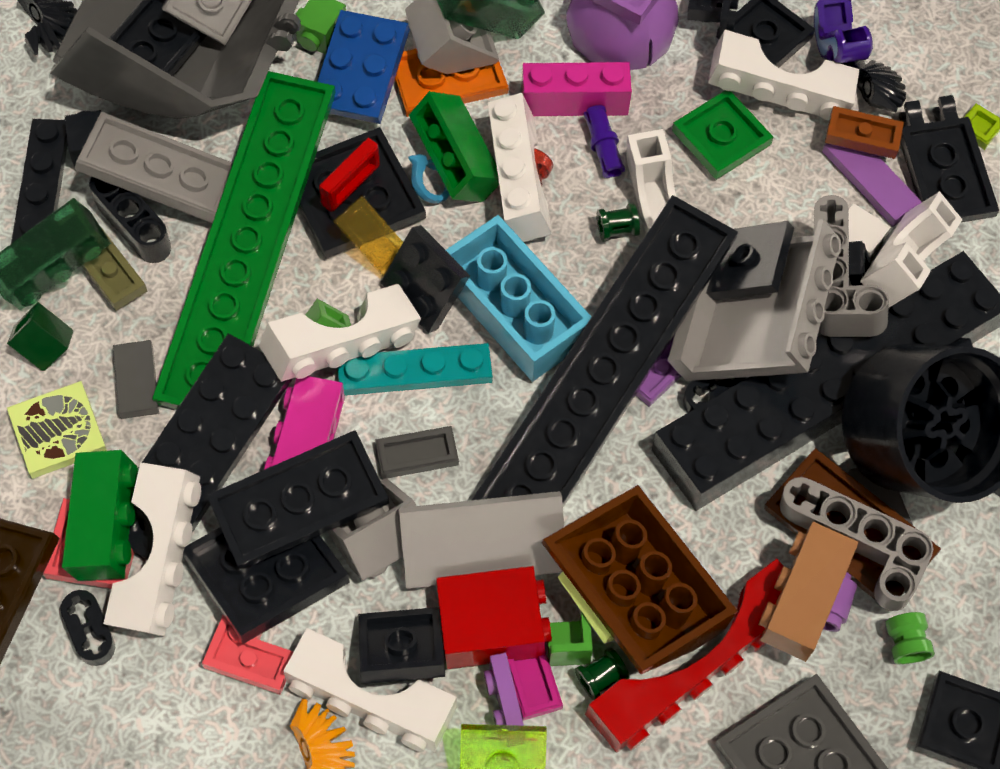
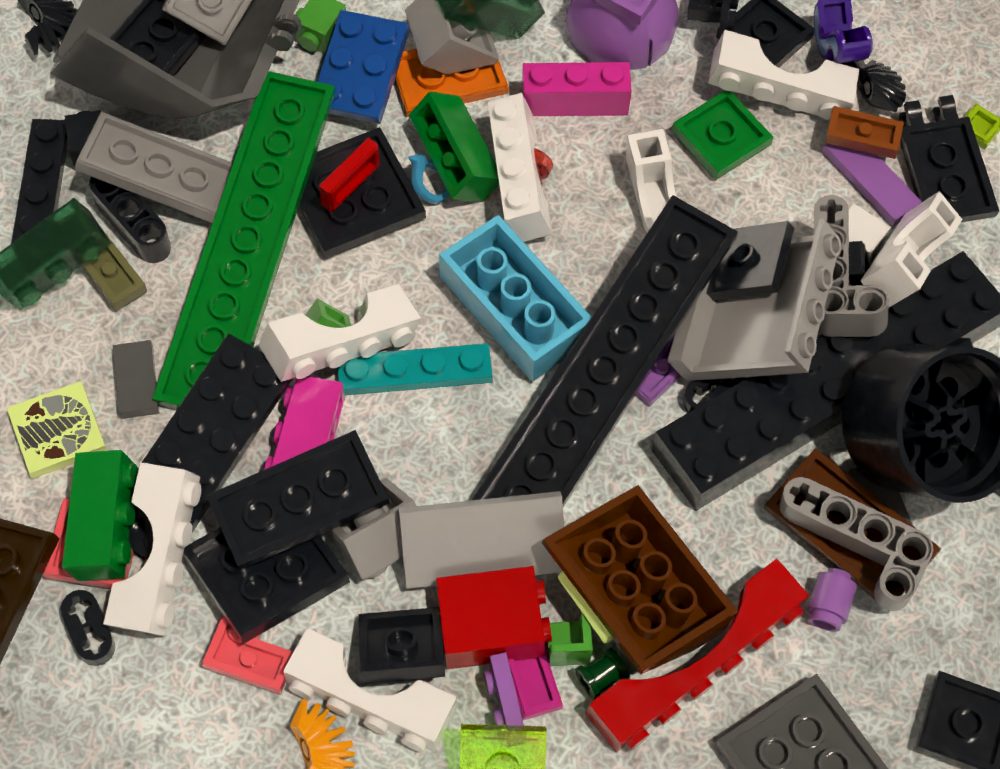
dark green panel [7,302,73,371] -> none
clear yellow tile [333,196,403,277] -> none
dark grey tile [375,426,459,479] -> none
black plate [380,225,470,333] -> none
dark purple pin [583,105,625,178] -> none
dark green bush [596,203,640,242] -> none
medium nougat brick [758,522,859,662] -> none
bright green wheel [885,612,935,664] -> none

